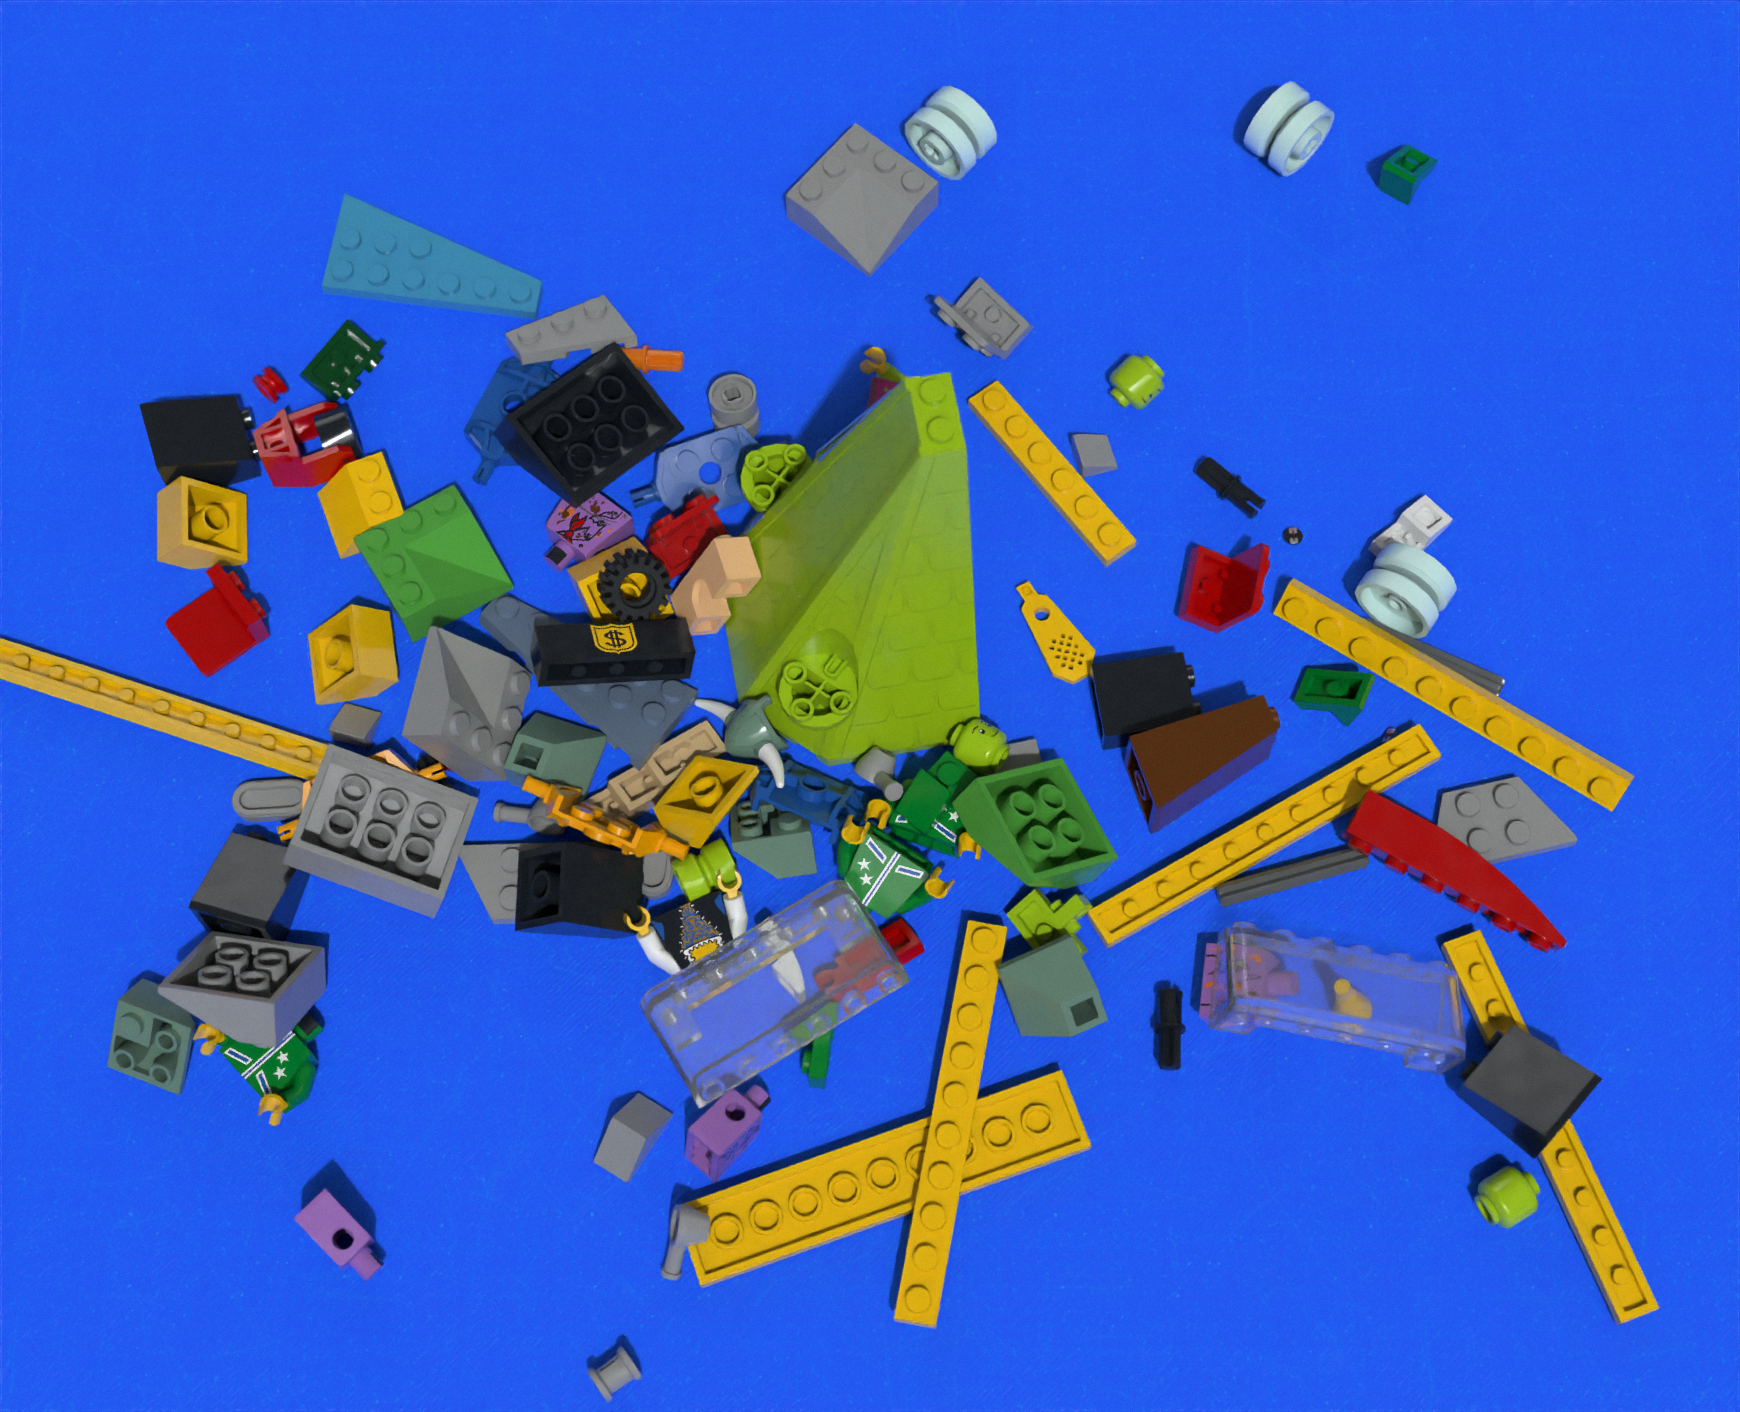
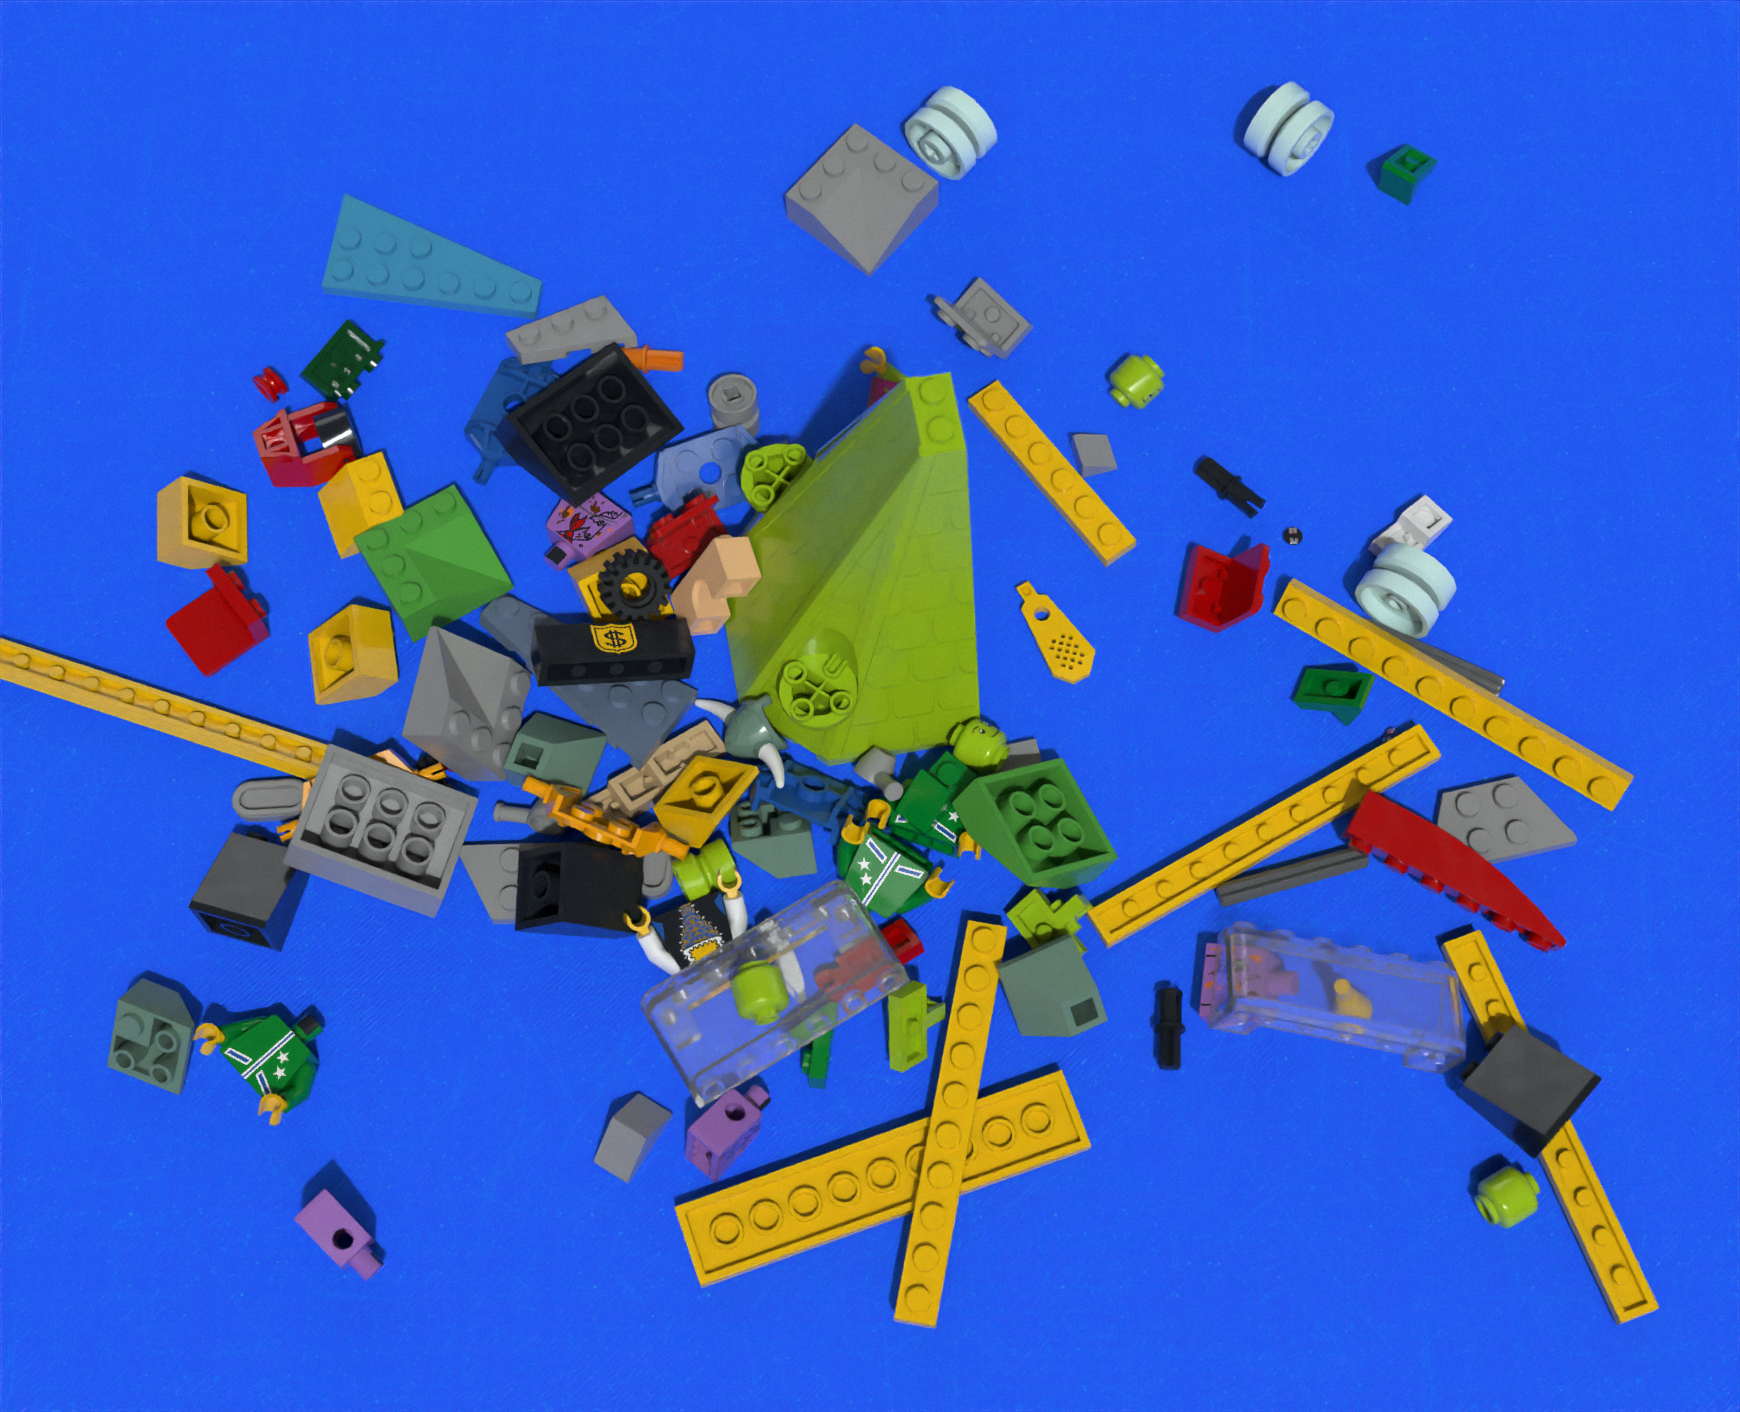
black slope [139,396,262,488] -> none
light grey slope [158,931,326,1048] -> none
light grey slope [328,703,382,749] -> none
light grey bush [586,1346,642,1403] -> none
light grey bar [660,1204,710,1280] -> none
black brick [1089,652,1202,750] -> none
reddish brown slope [1124,695,1280,834] -> none
none -> lime head [731,960,789,1025]
none -> lime hinge [887,980,946,1073]

